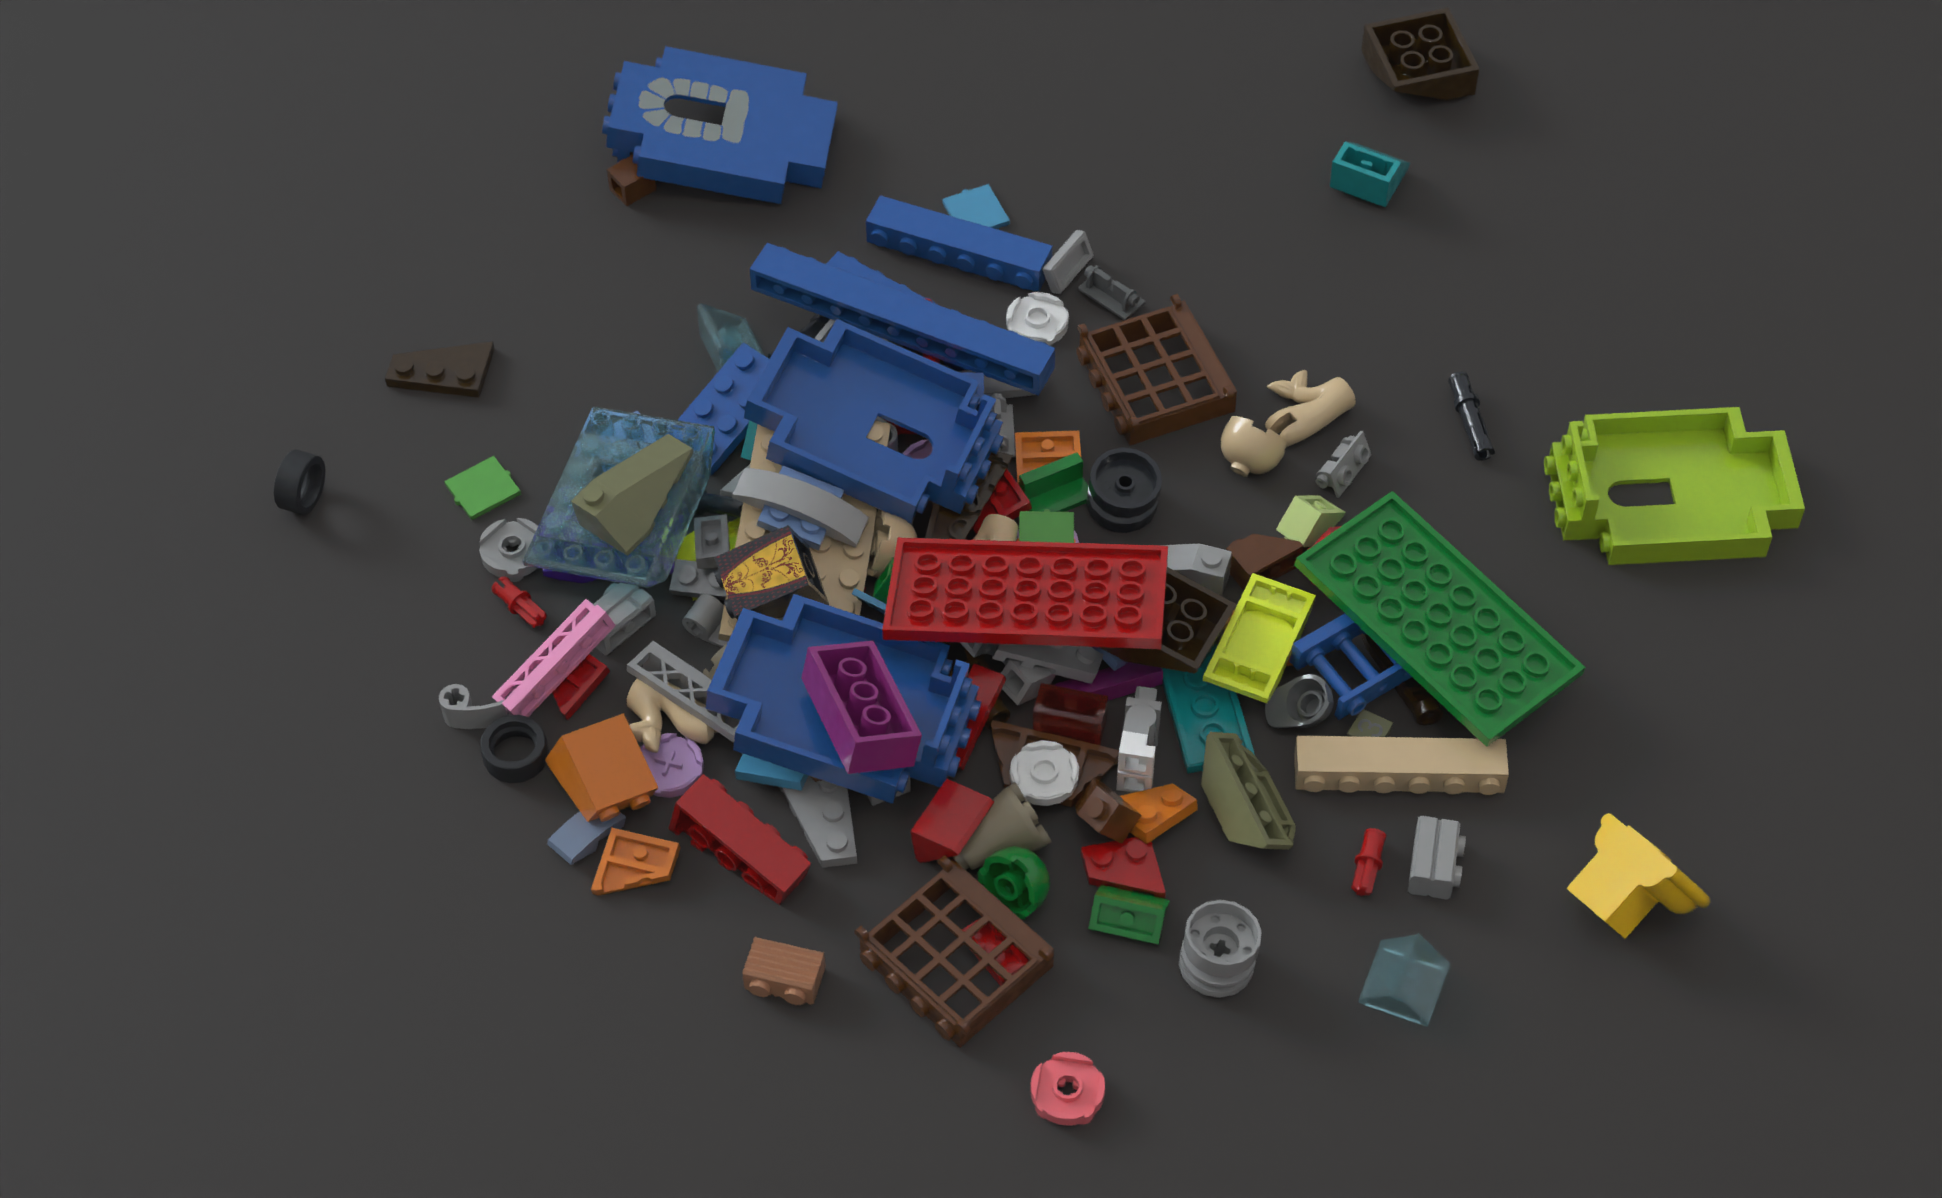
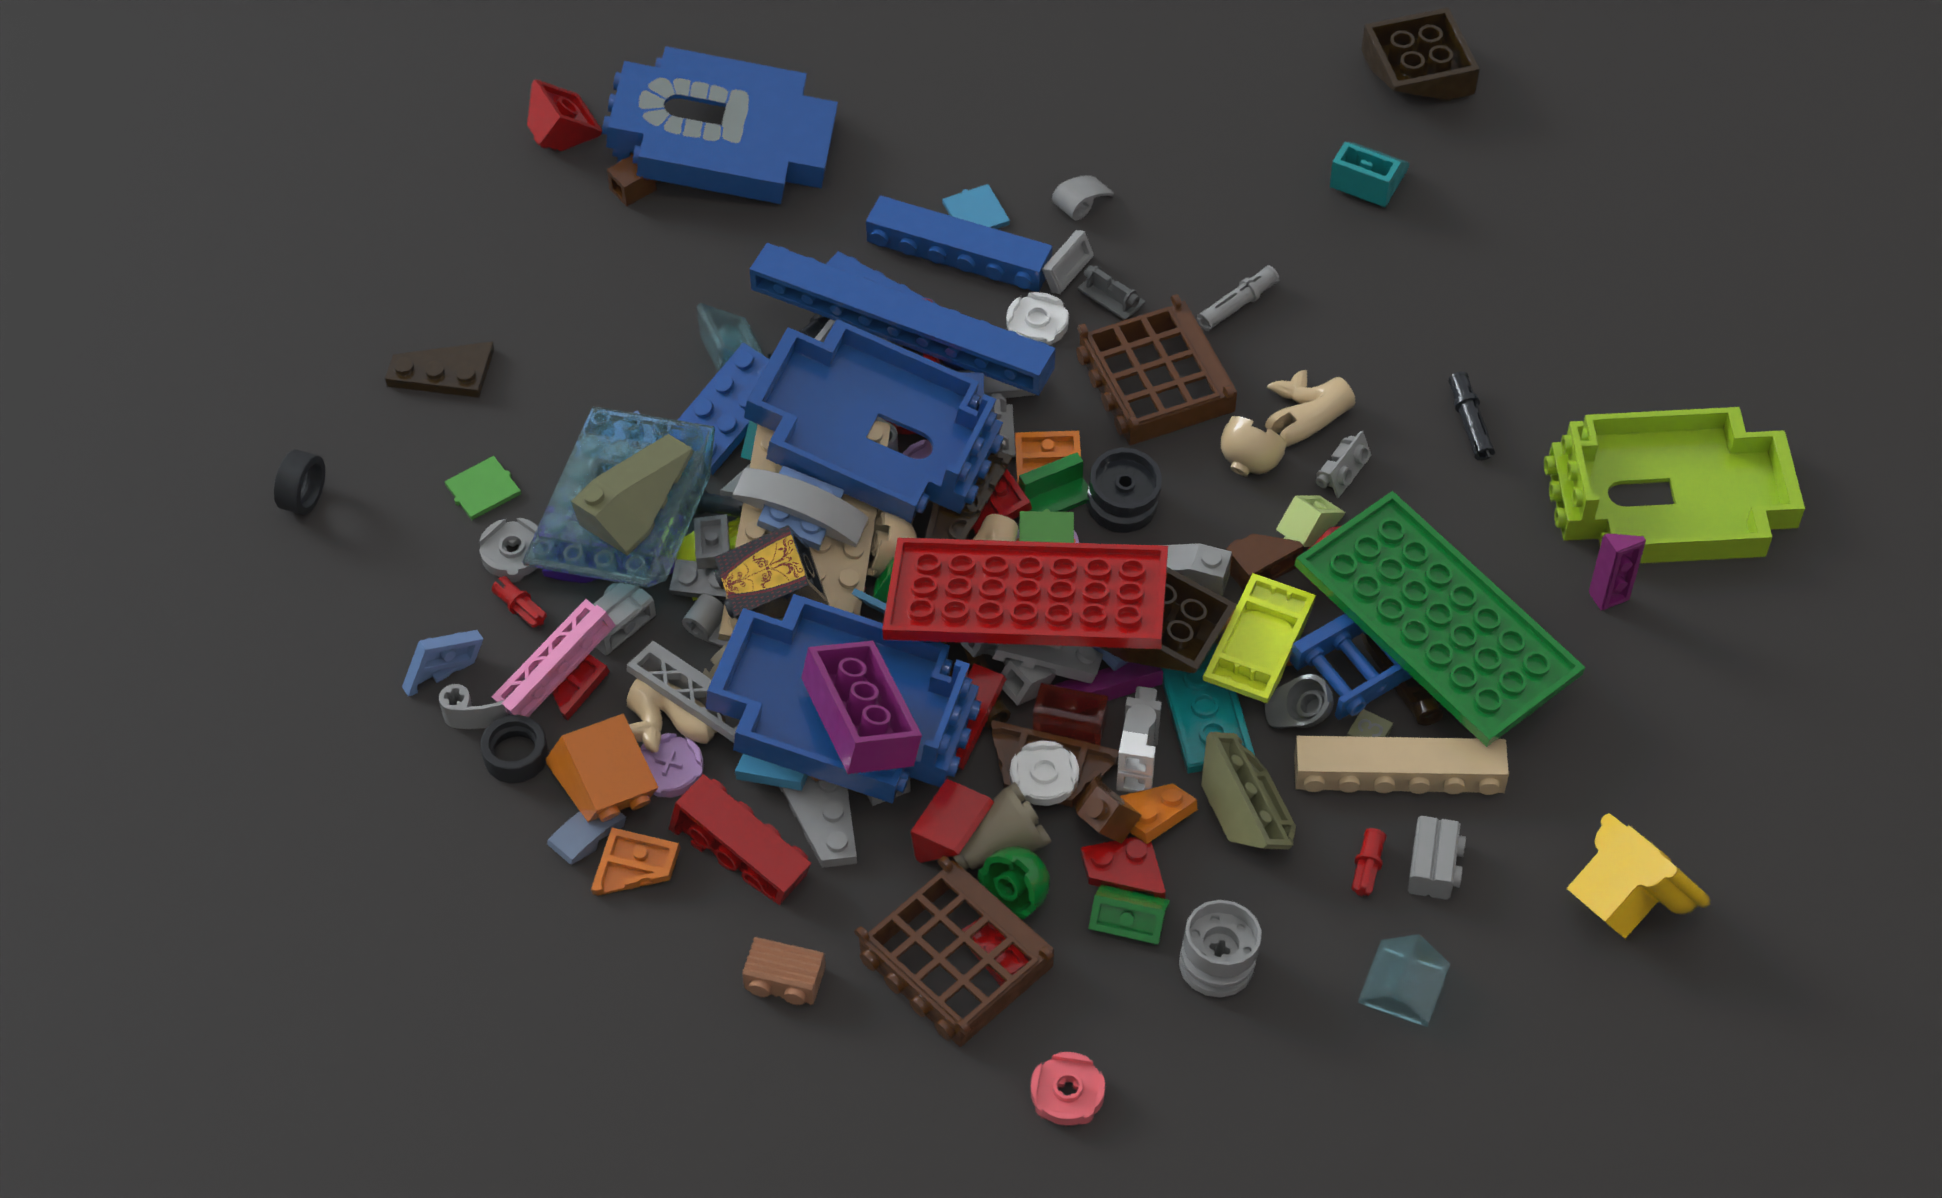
none -> medium blue wing [402,630,483,696]
none -> red slope [527,79,602,151]
none -> light grey panel [1052,176,1114,221]
none -> light grey pin [1197,265,1279,331]
none -> magenta slope [1589,534,1646,610]

